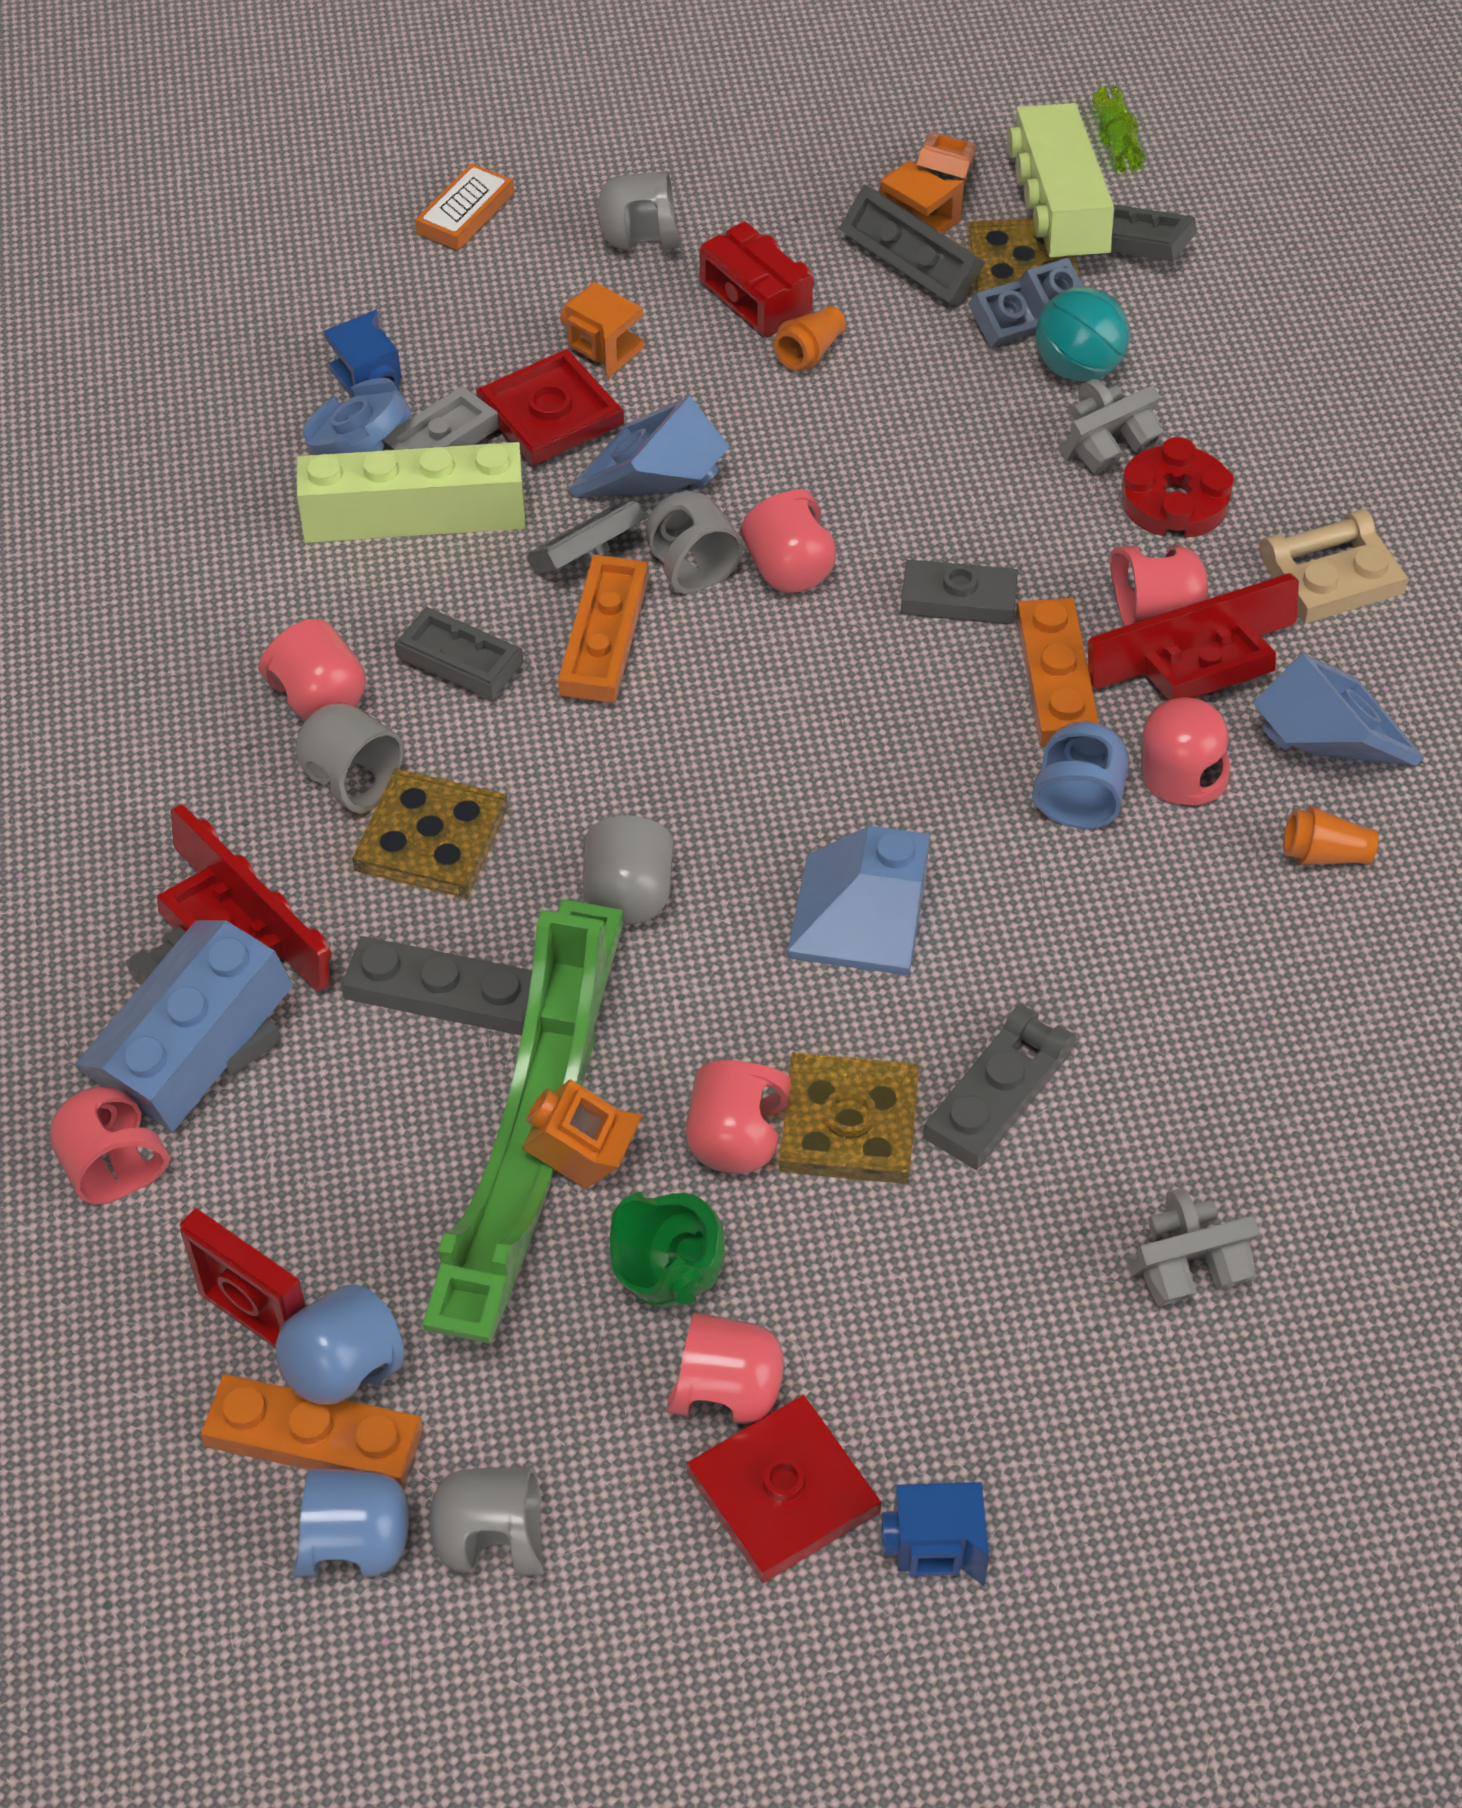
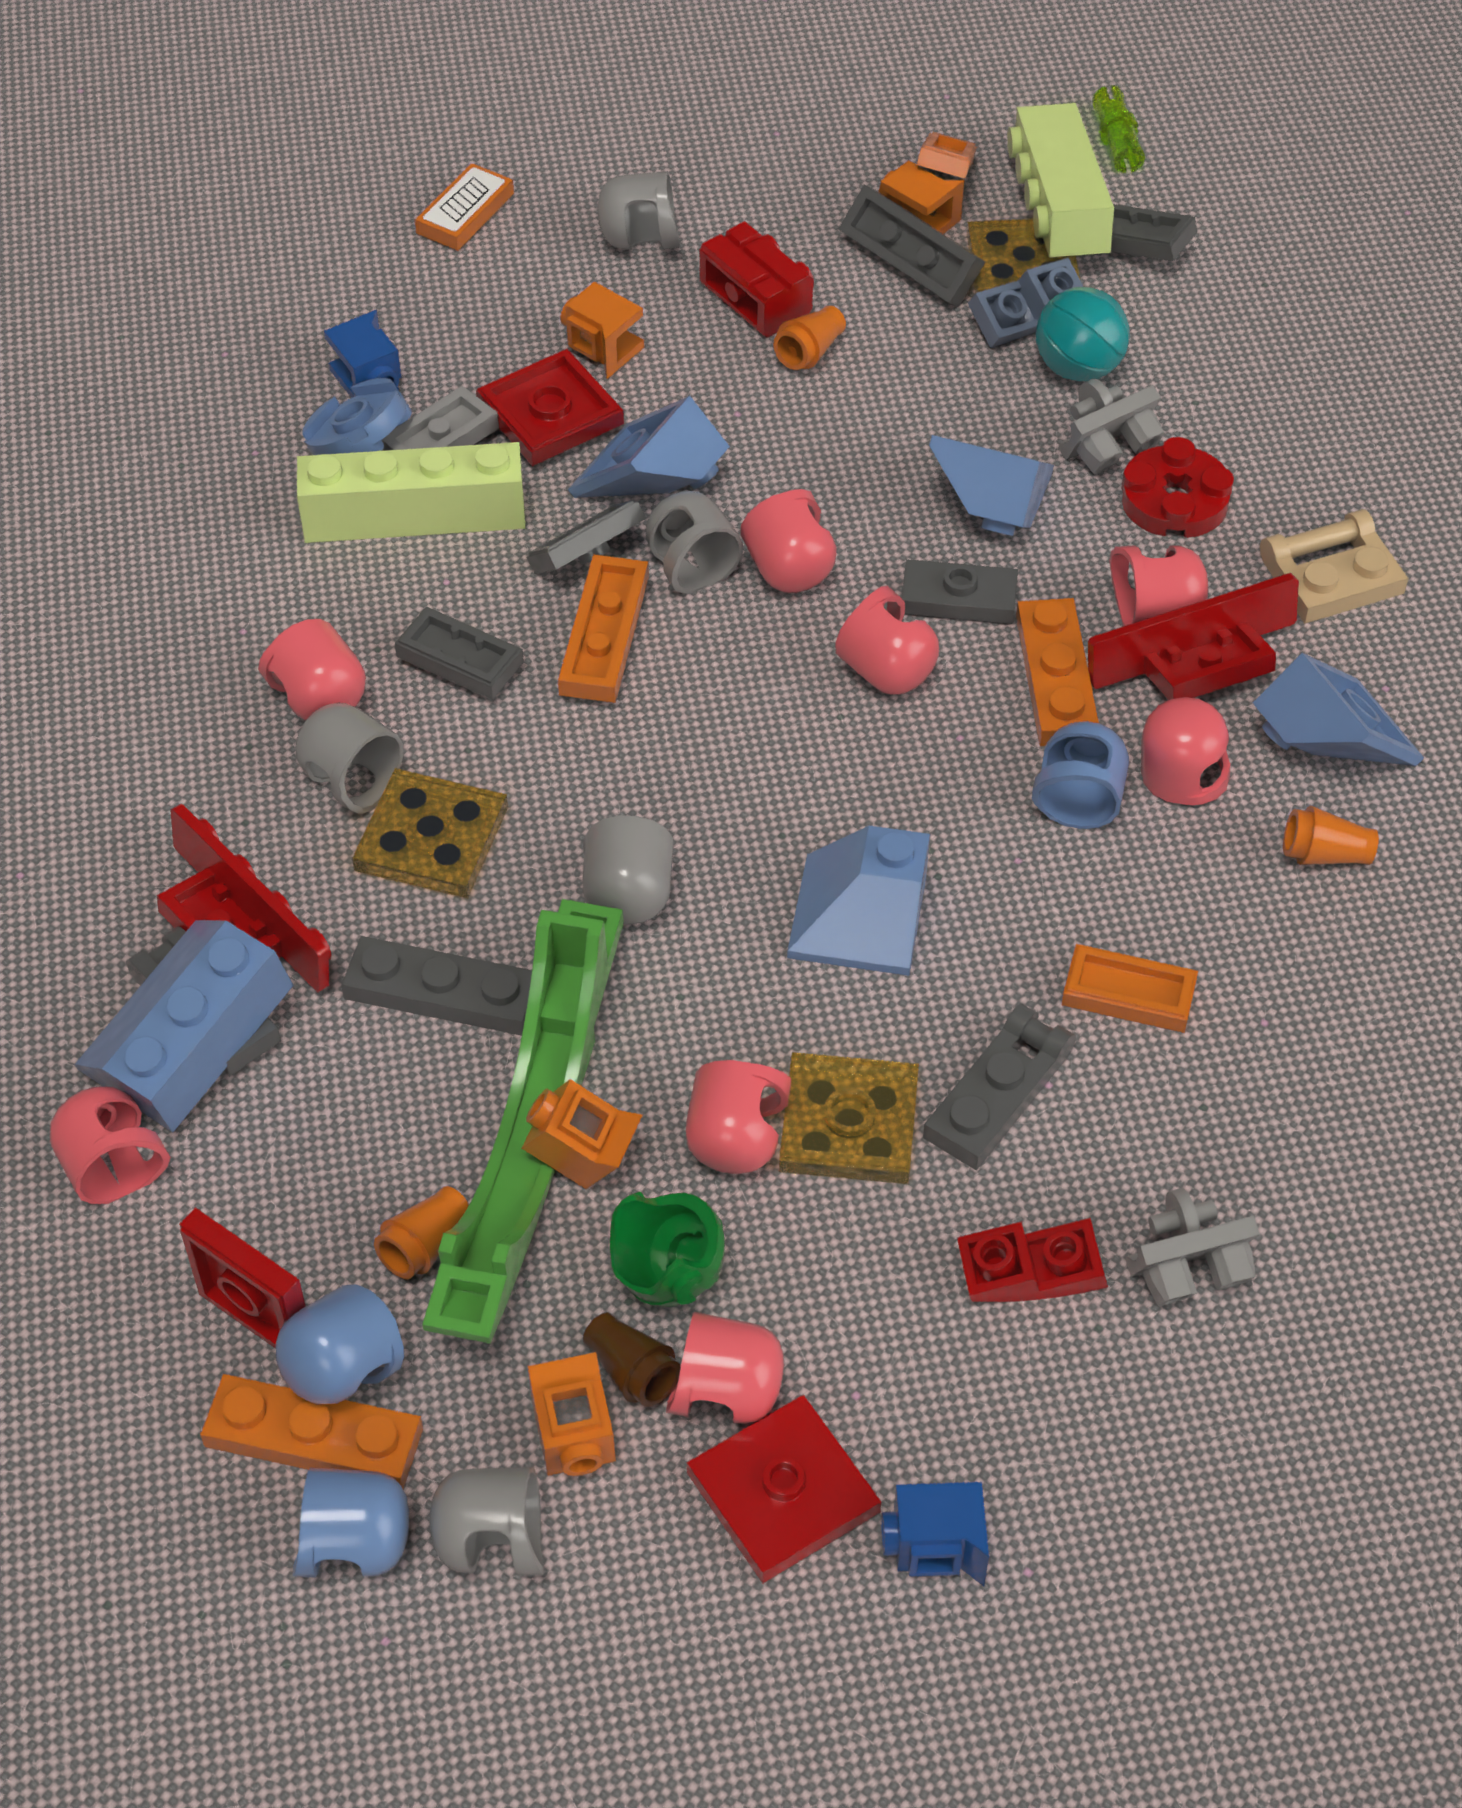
none -> orange cone [374,1186,469,1279]
none -> orange window [528,1352,616,1476]
none -> reddish brown cone [583,1312,681,1407]
none -> coral helmet [835,586,939,695]
none -> medium blue slope [929,435,1054,536]
none -> red slope [957,1218,1108,1302]
none -> orange tile [1061,944,1198,1033]

